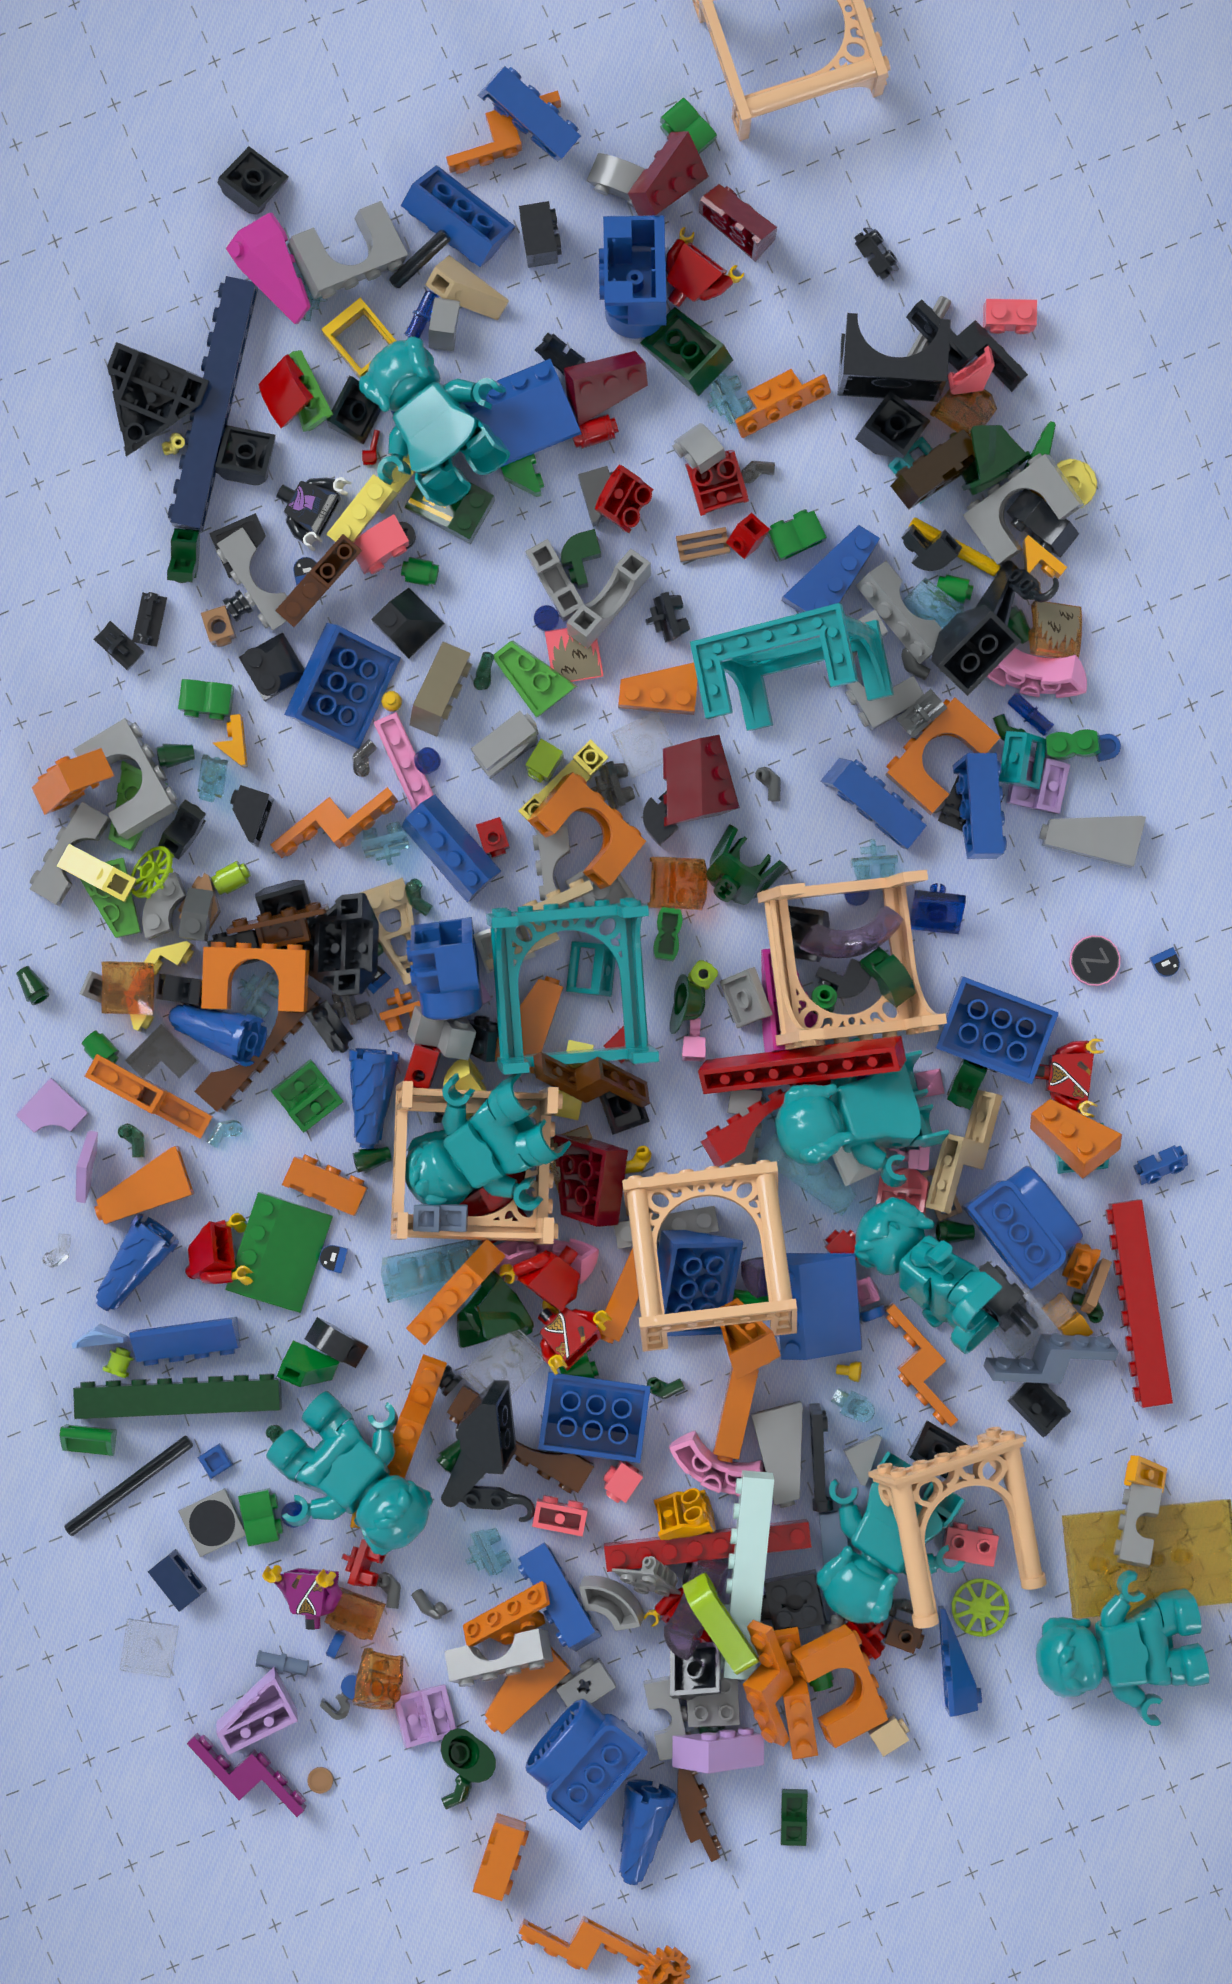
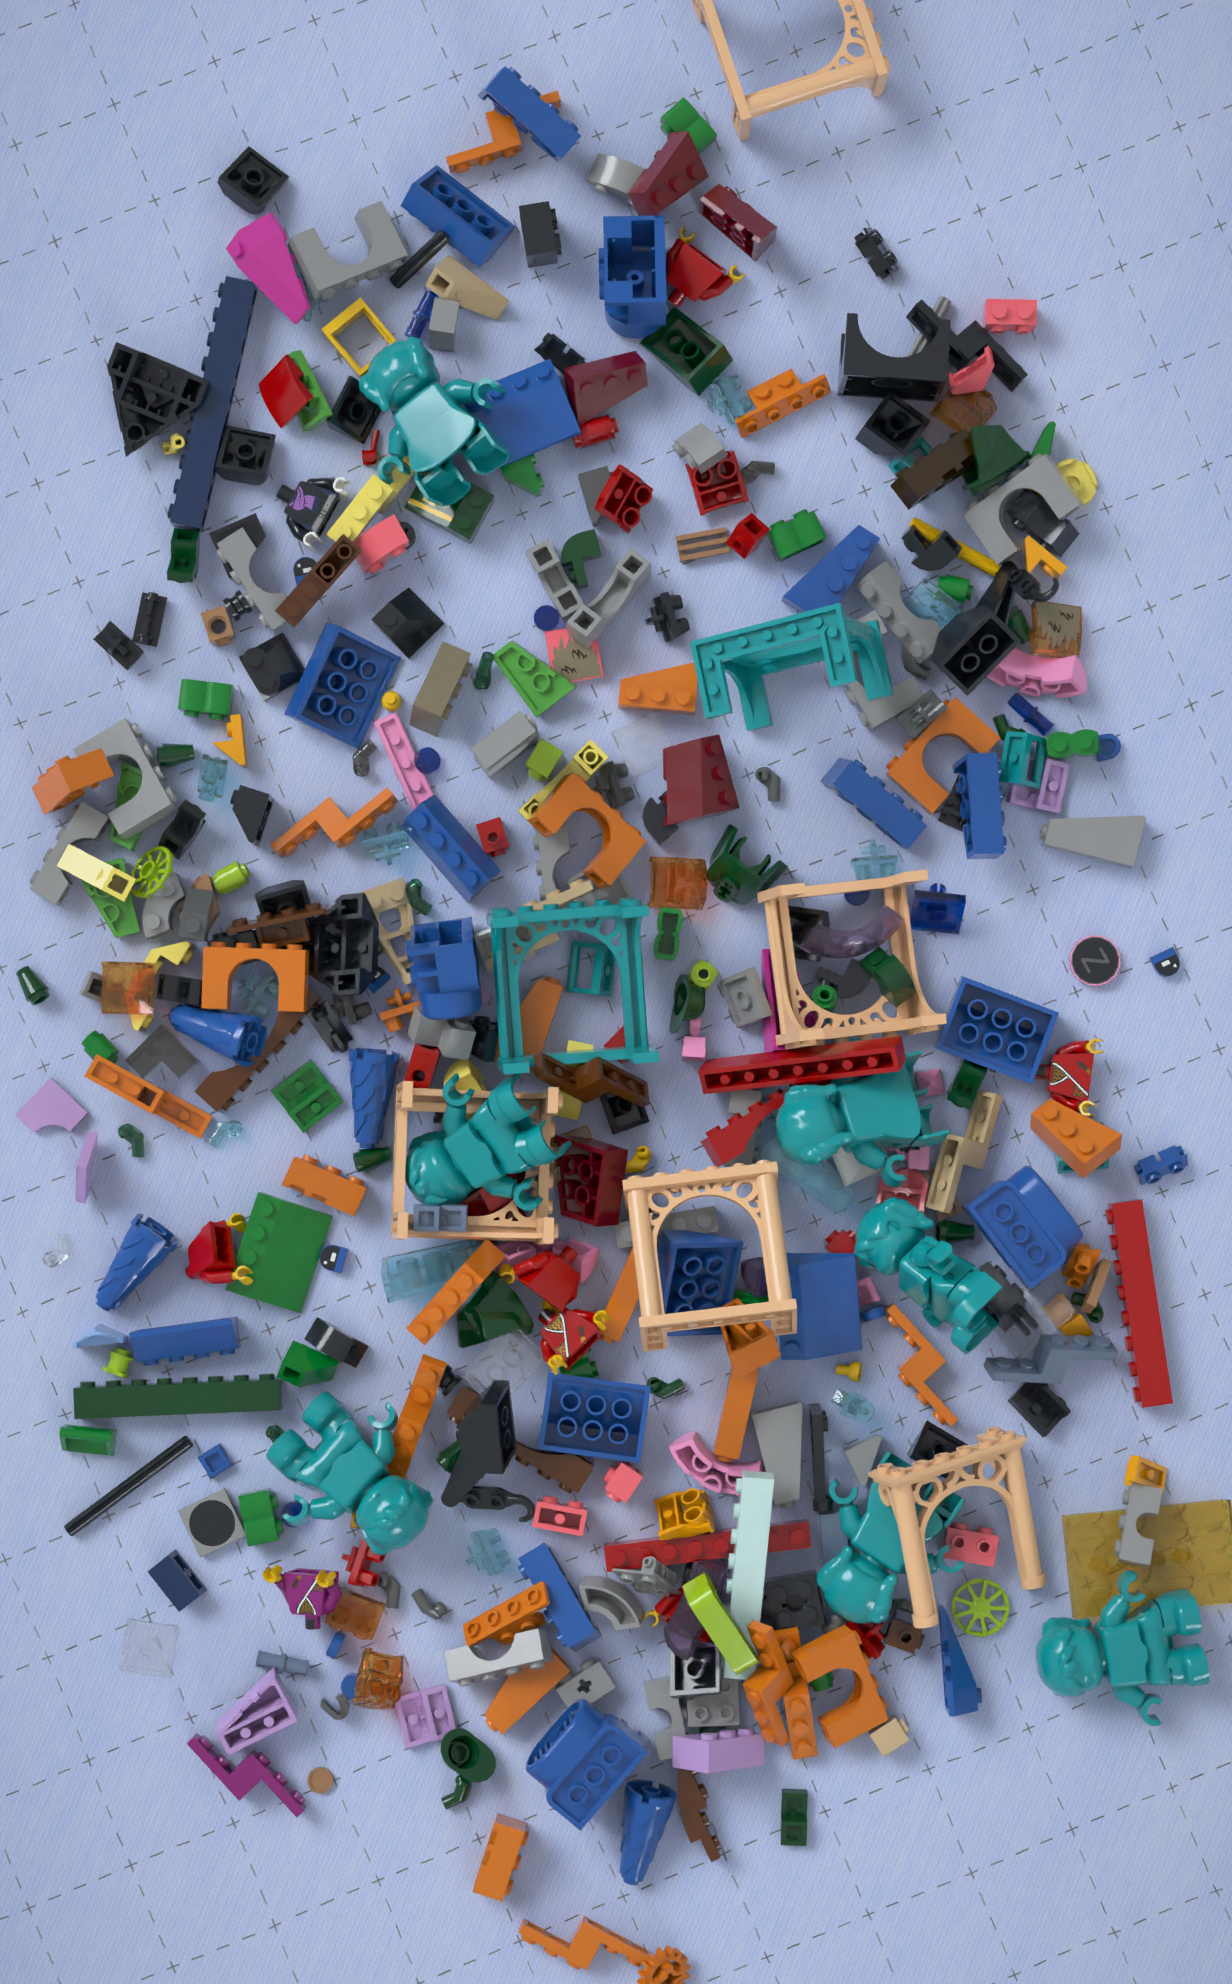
orange slope [94,1146,194,1224] -> none
green brick [401,557,439,586] -> none

